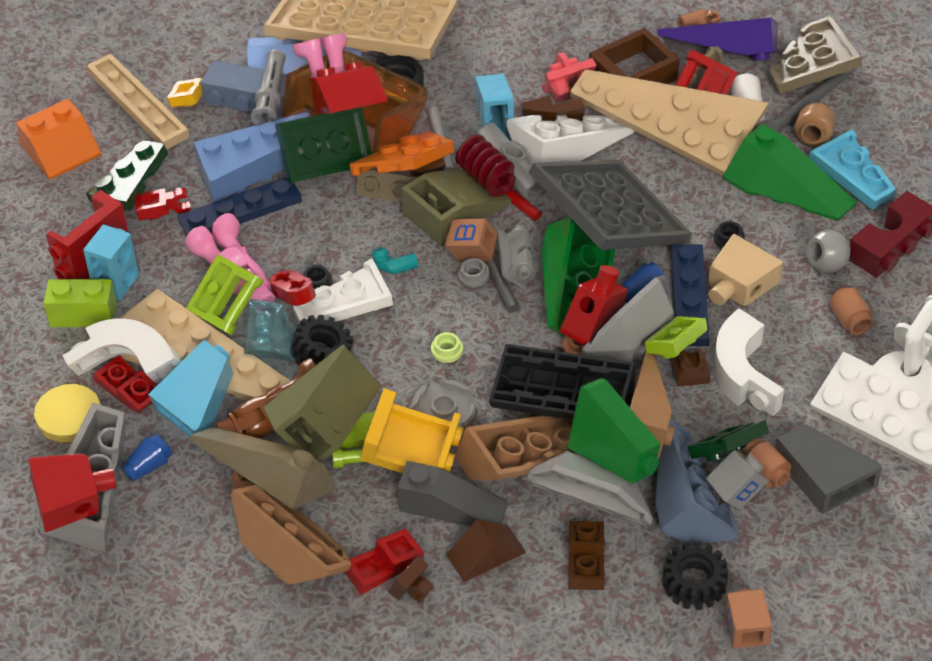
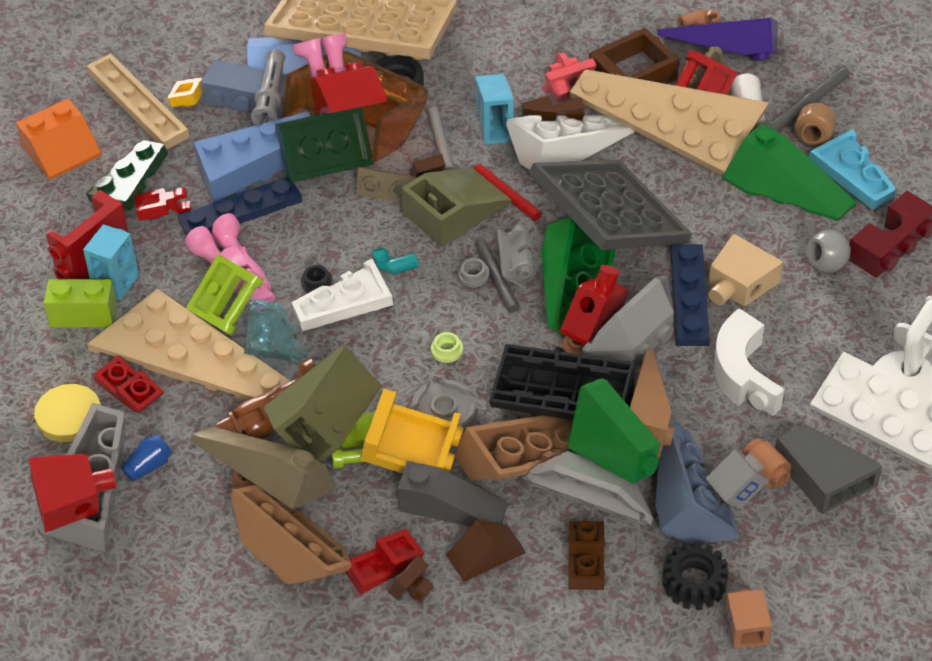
white arch [62,318,182,384] -> none
medium azure slope [148,340,234,437] -> none
red beam [269,270,316,306] -> none
black tyre [290,315,353,365] -> none
orange wing [350,131,455,176] -> none
nougat brick [445,218,498,262] -> none
dark red piece [455,134,516,197] -> none
light grey piece [476,123,544,201] -> none
blue cone [621,262,664,303] -> none
lime plate [645,316,707,358] -> none
reddish brown tile [672,349,710,386] -> none
dark green plate [687,420,770,462] -> none
black plate [714,221,745,249] -> none
dark tan plate [769,16,862,94] -> none
nougat brick [829,287,874,335] -> none

